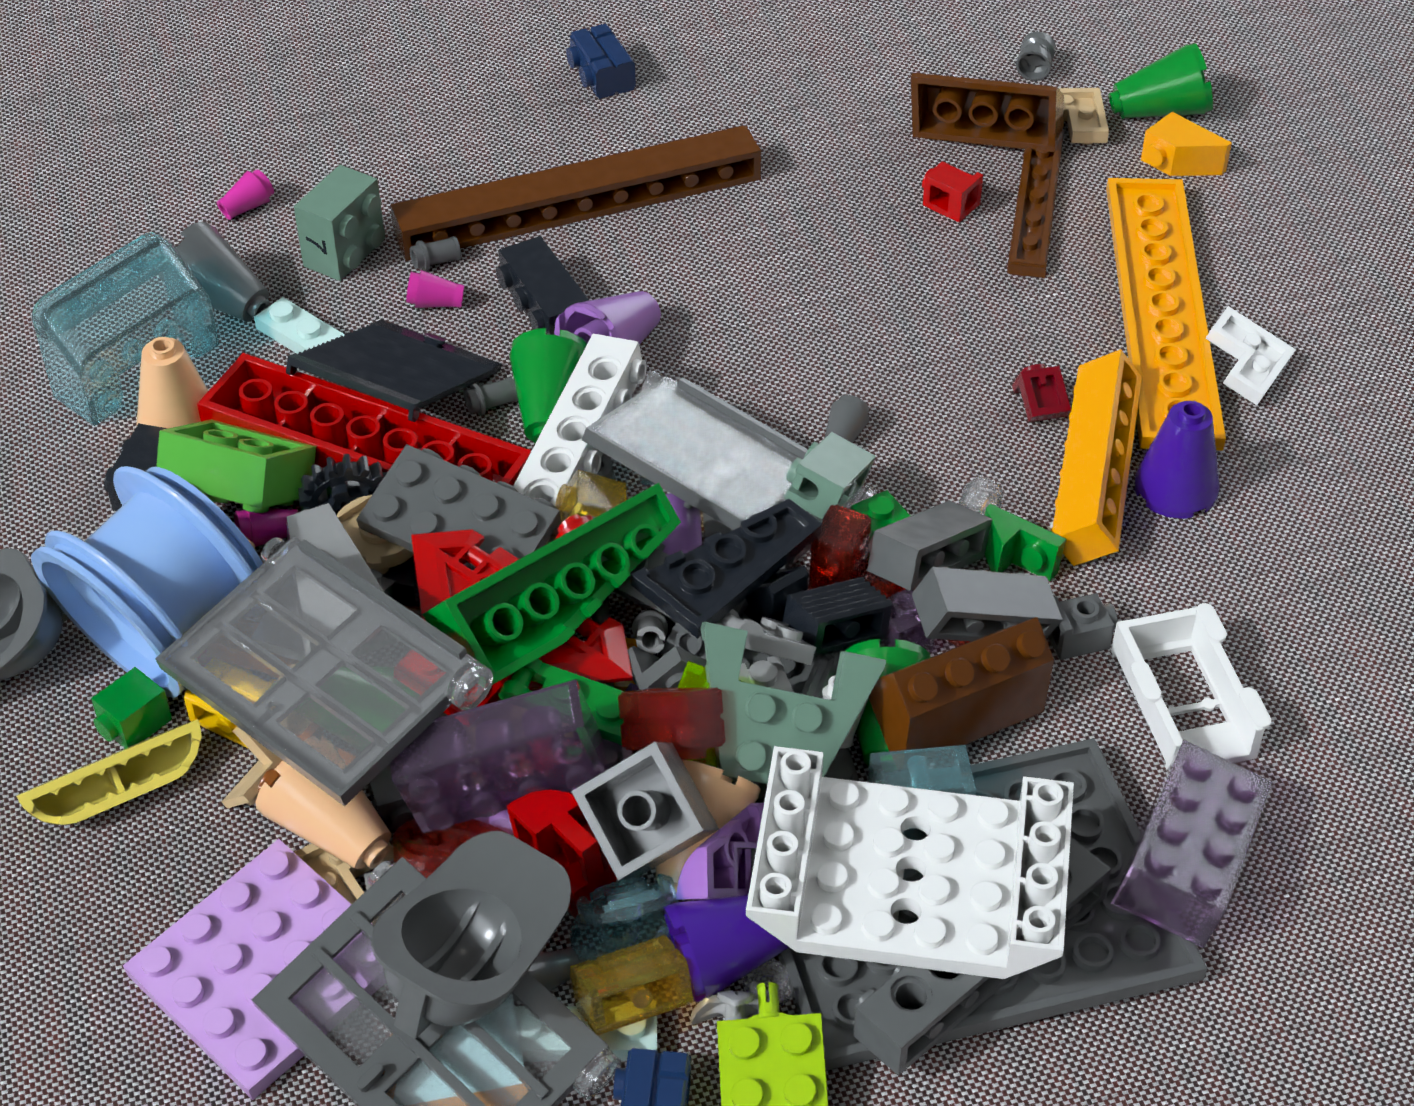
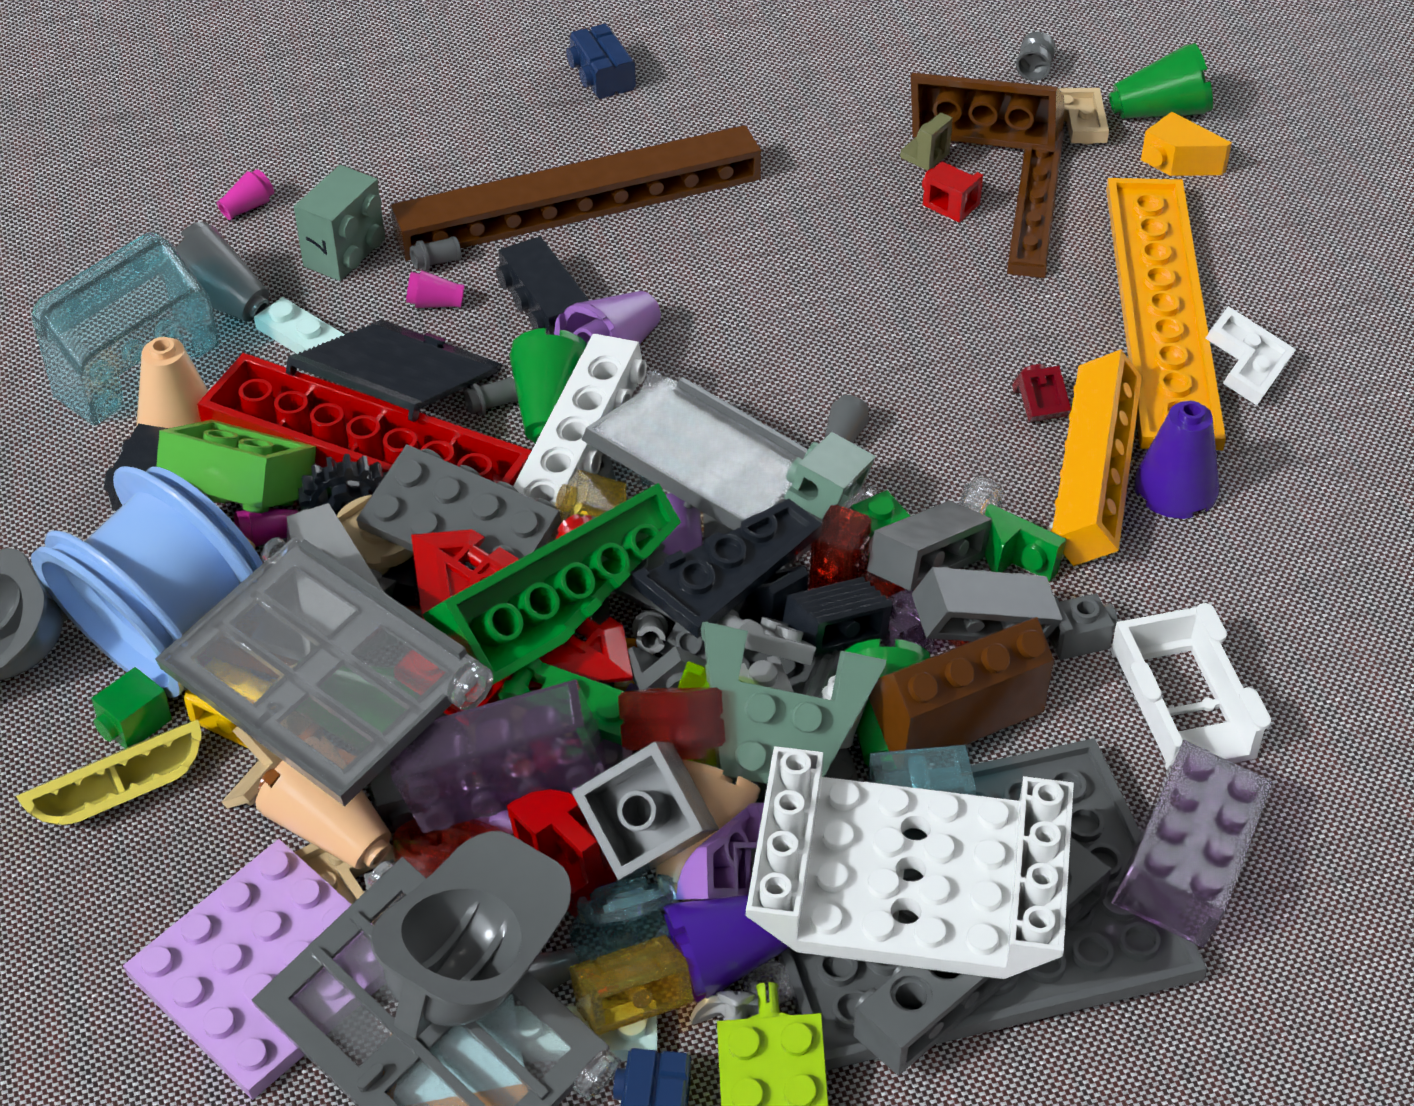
none -> olive bracket [900,112,953,170]

